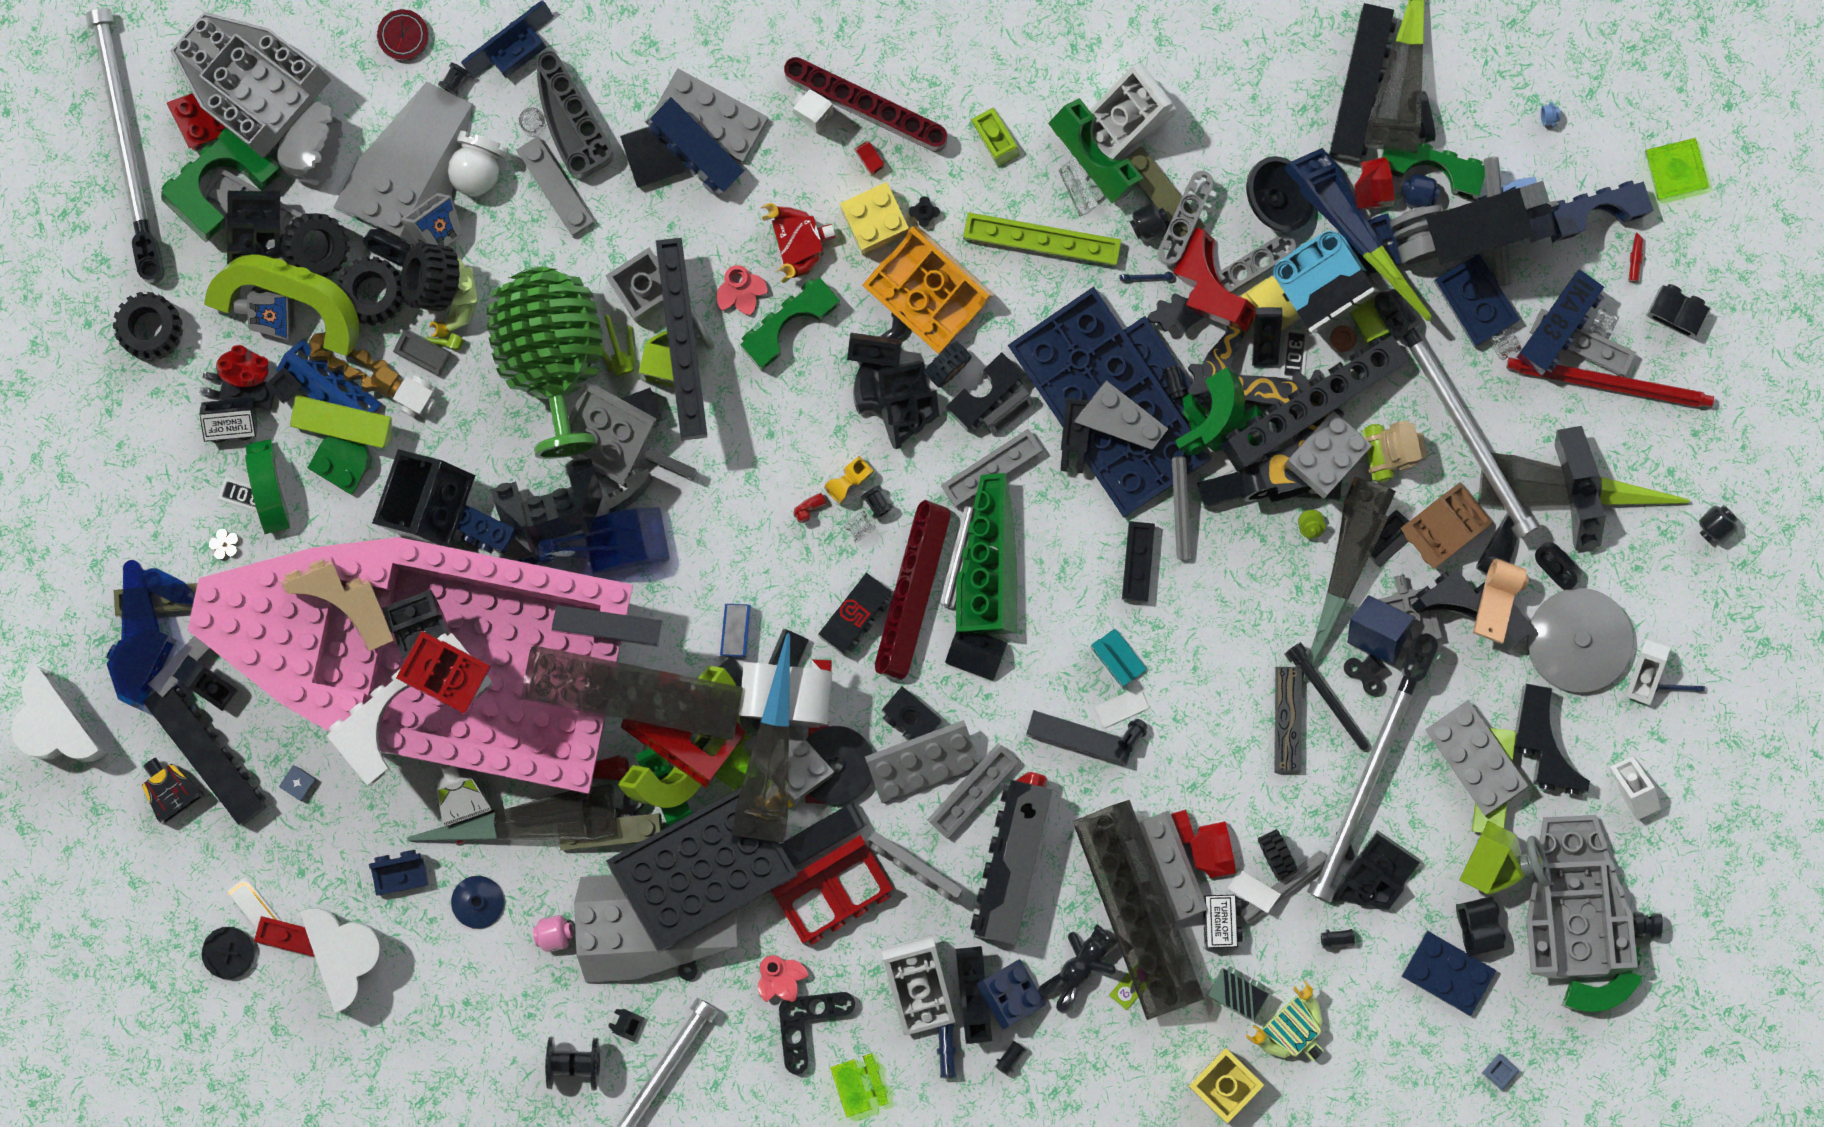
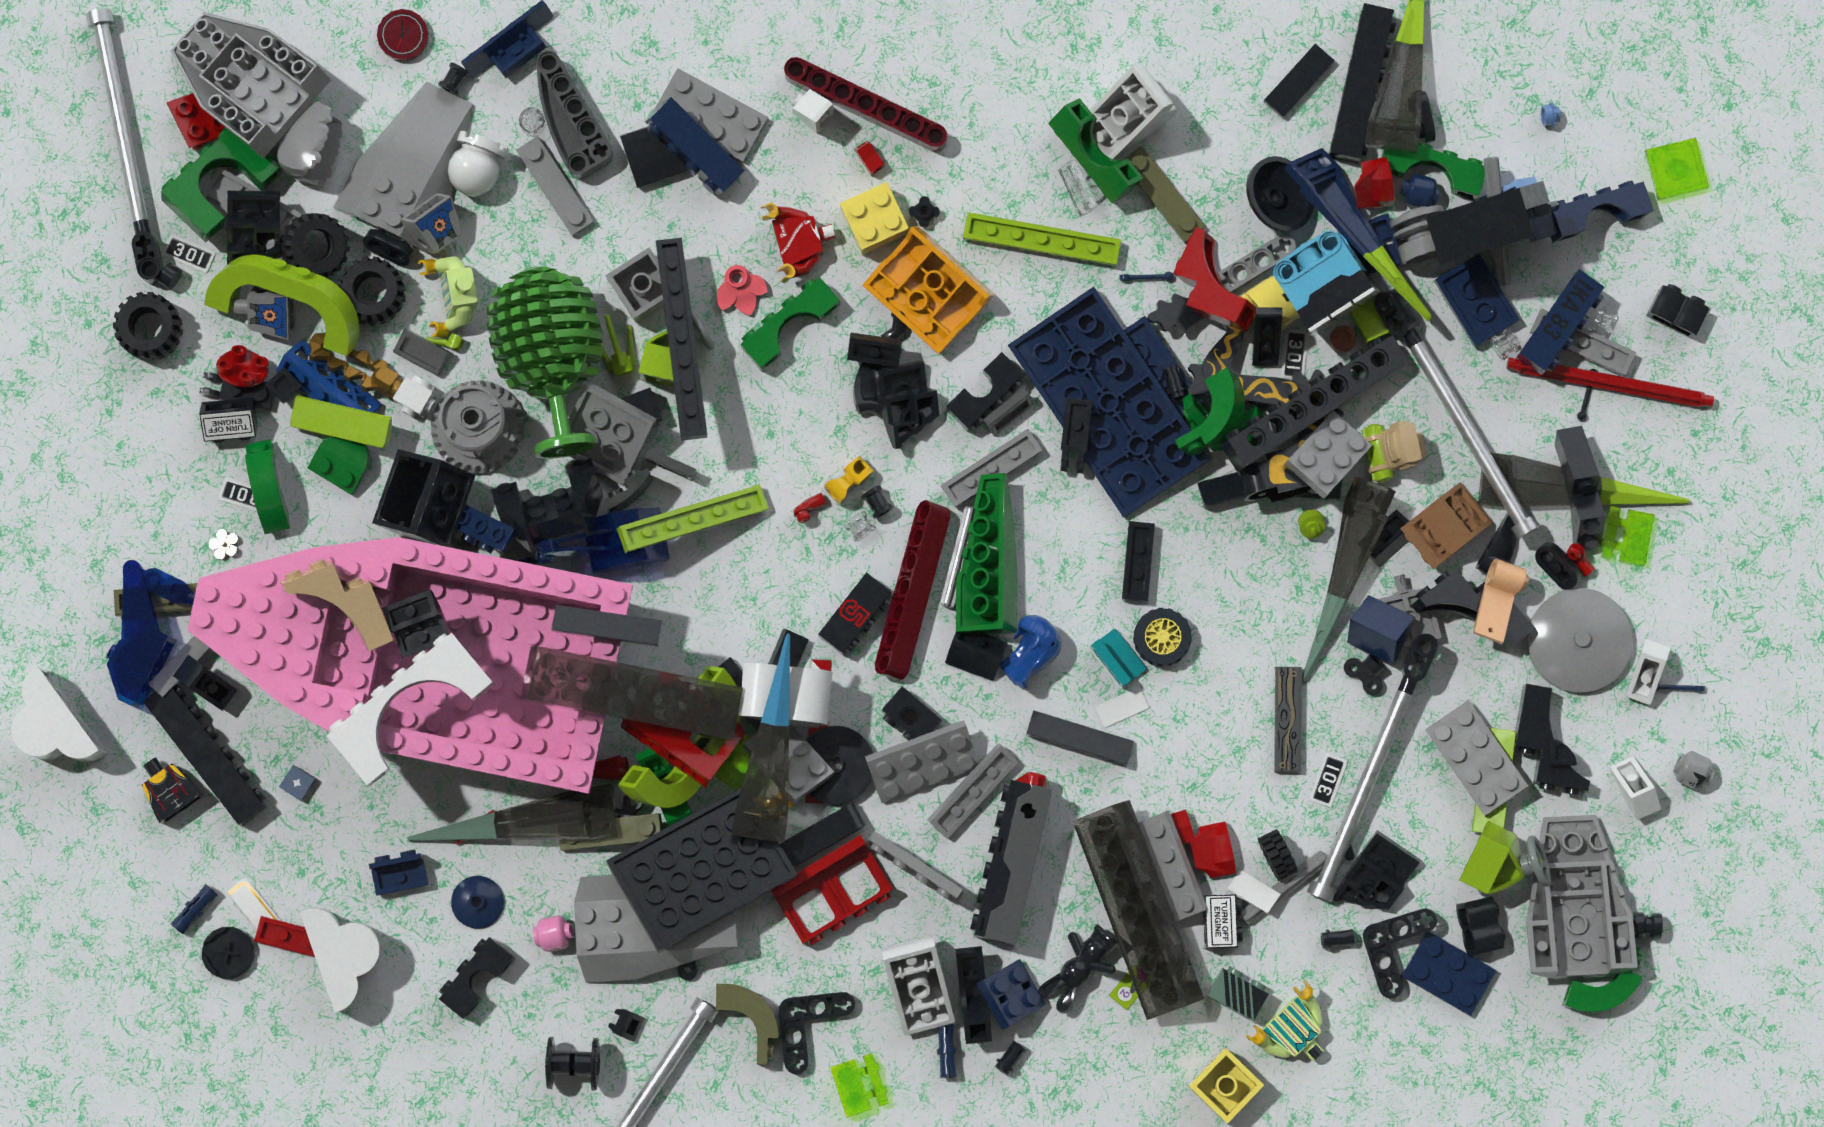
red bracket [396,631,491,714] -> none
black tyre [401,242,460,311] -> none
white torso [435,764,491,826] -> none
flat silver slope [720,604,751,658] -> none
coral plate [758,955,809,1002] -> none
black wheel [924,341,972,388] -> none
lime slope [971,108,1019,167] -> none
light grey wing [1074,381,1168,450] -> none
black pin [1118,719,1148,752] -> none
black head [1129,203,1170,242] -> none
light grey beam [1157,171,1214,266] -> none
light grey axle [1172,456,1191,560] -> none
black piece [1284,642,1369,751] -> none
sand blue tile [1482,1053,1520,1091] -> none
red piece [1628,232,1644,282] -> none
black head [1699,505,1738,544] -> none
none -> black piece [158,263,182,289]
none -> sticker [162,234,216,273]
none -> dark blue pin [170,884,218,934]
none -> light grey piece [431,380,525,474]
none -> black arch [439,937,516,1019]
none -> lime plate [617,484,769,553]
none -> olive arch [716,983,779,1065]
none -> blue piece [1000,615,1062,690]
none -> black wheel [1133,608,1192,667]
none -> black tile [1263,43,1335,119]
none -> sticker [1309,753,1348,807]
none -> black beam [1363,908,1438,999]
none -> black tile [1549,739,1577,766]
none -> red arm [1567,543,1595,577]
none -> black hinge [1577,369,1598,421]
none -> clear neon green plate [1601,506,1655,566]
none -> light grey head [1673,751,1715,790]

